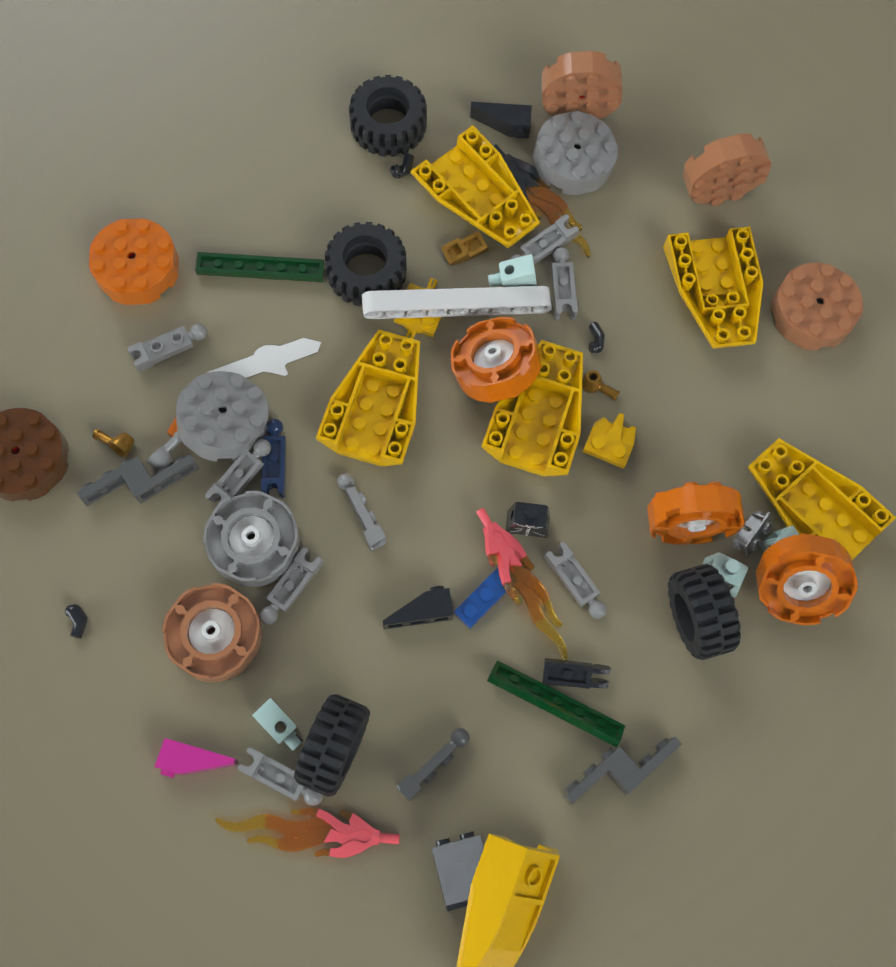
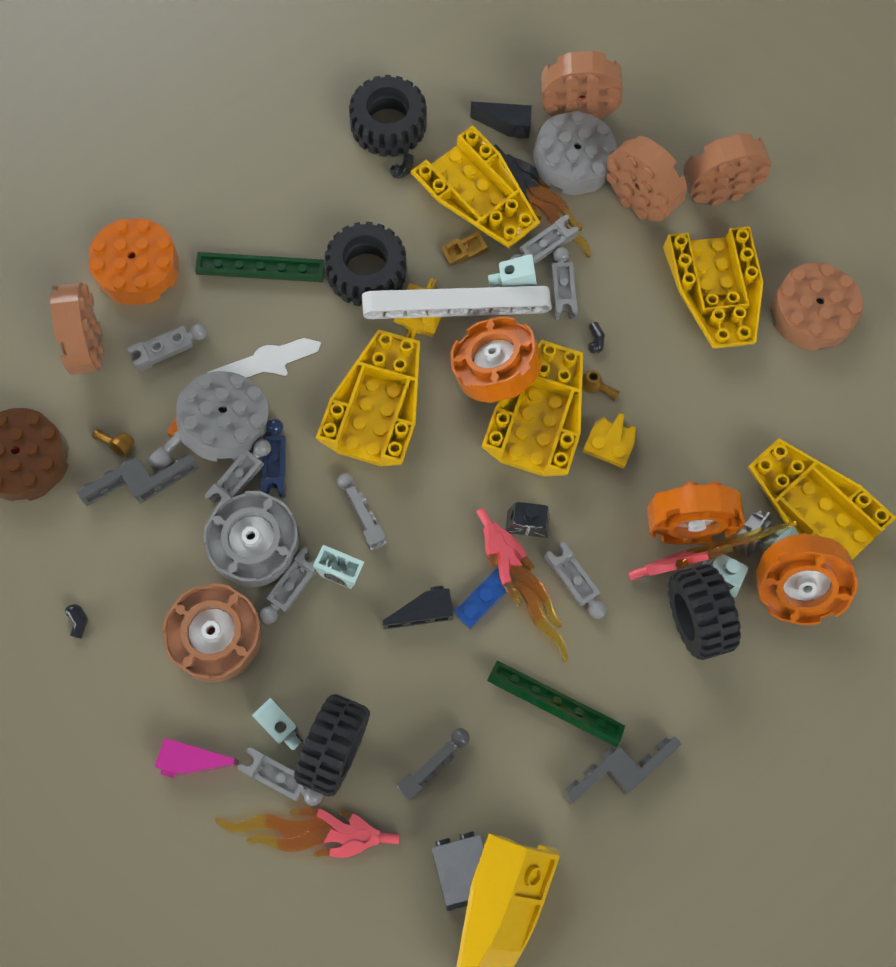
black hinge [542,658,611,689] -> none
none -> nougat piece [50,282,104,375]
none -> light aqua torso [313,545,365,589]
none -> nougat piece [606,136,687,222]
none -> piece [628,521,798,581]

